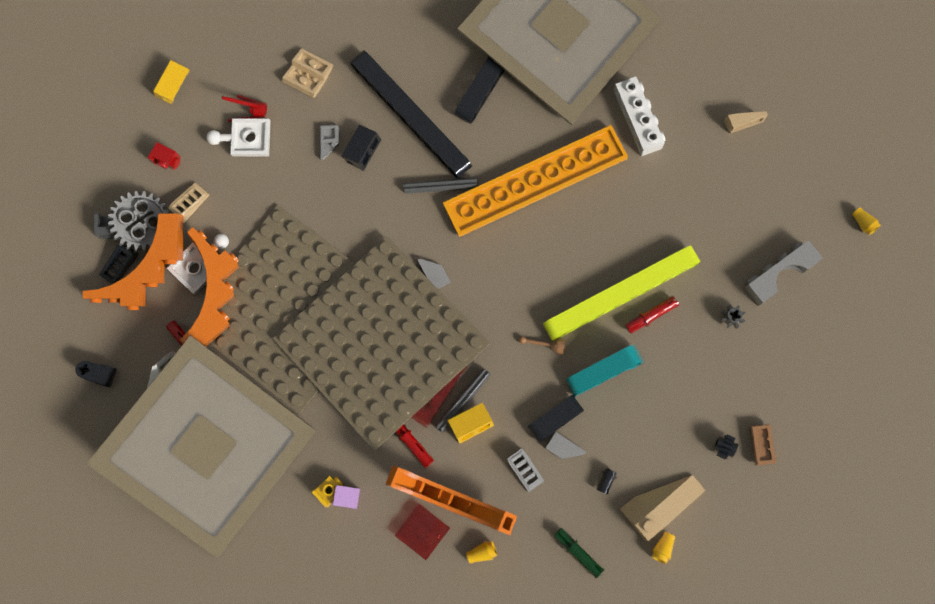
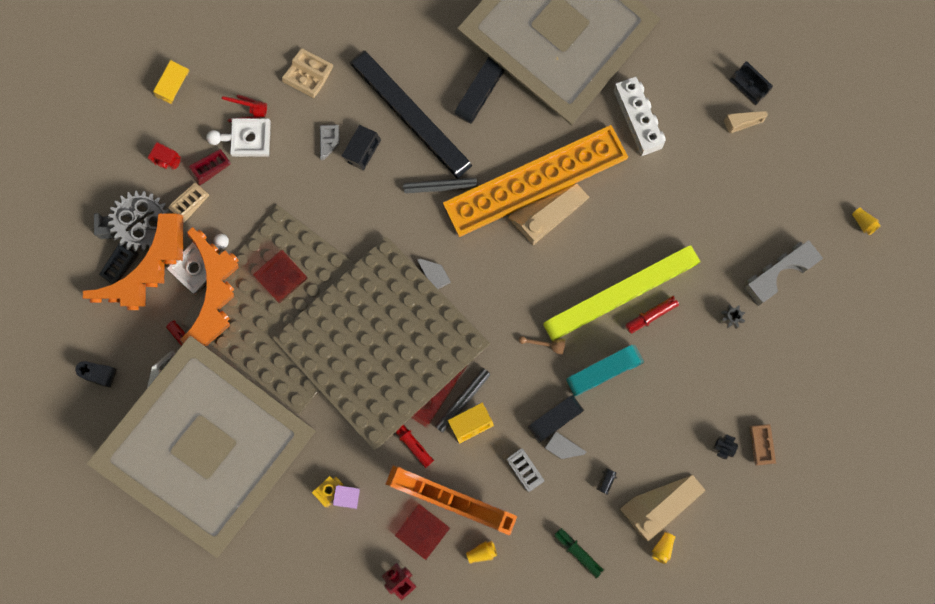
none -> dark red slope [188,149,231,186]
none -> clear red plate [253,250,308,304]
none -> dark red brick [382,563,416,601]
none -> tan wedge [508,184,589,245]
none -> black hinge [729,61,773,106]

